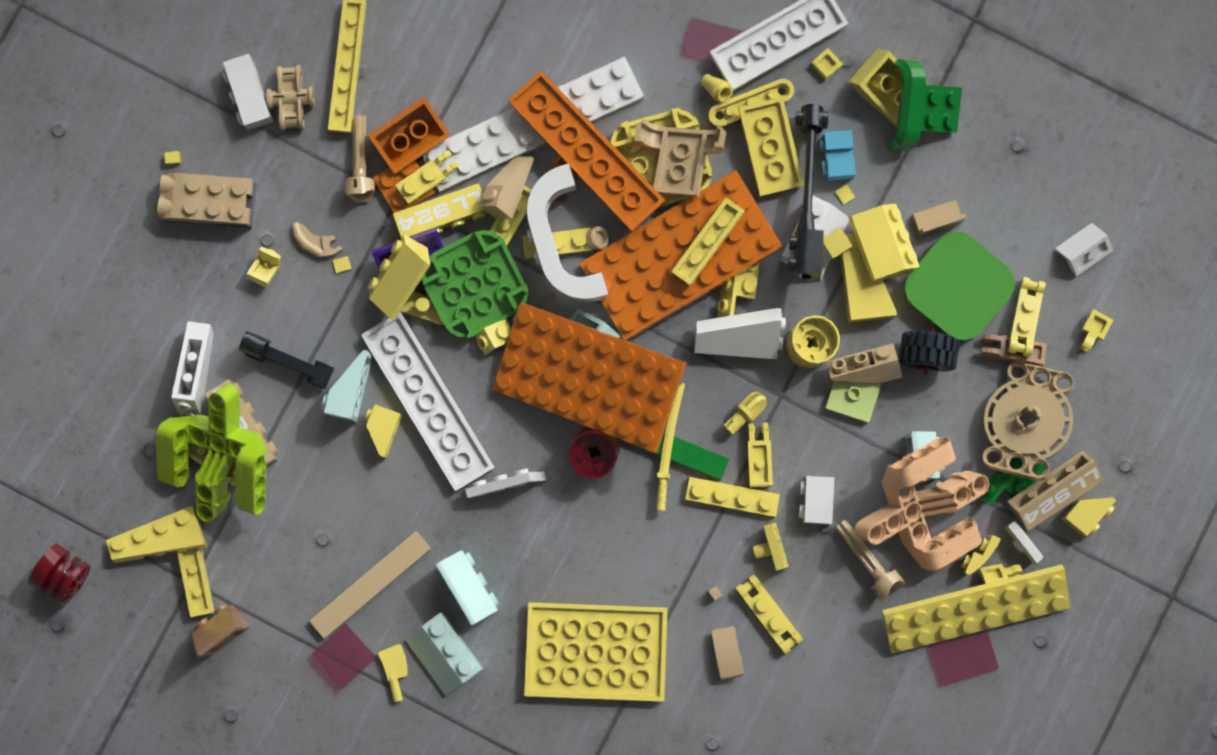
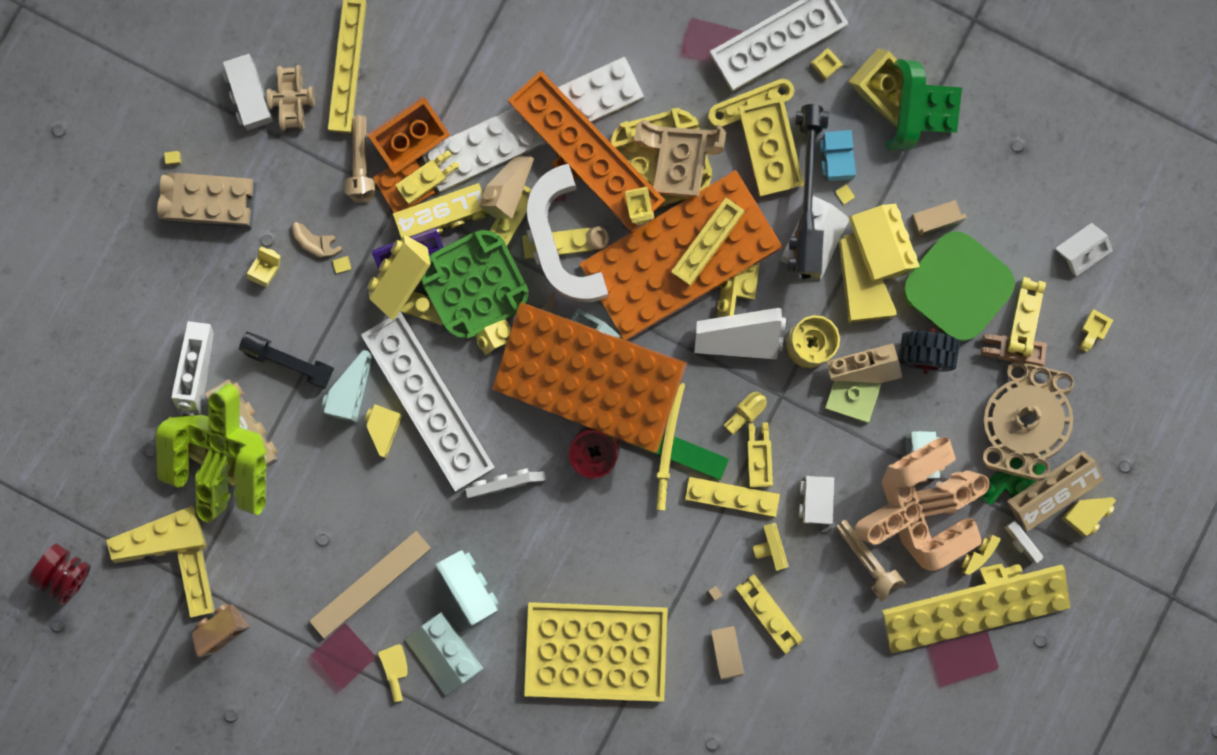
light yellow cone [701,74,733,102] -> none
light yellow tile [823,227,853,259] -> none
none -> light yellow bracket [624,187,654,225]

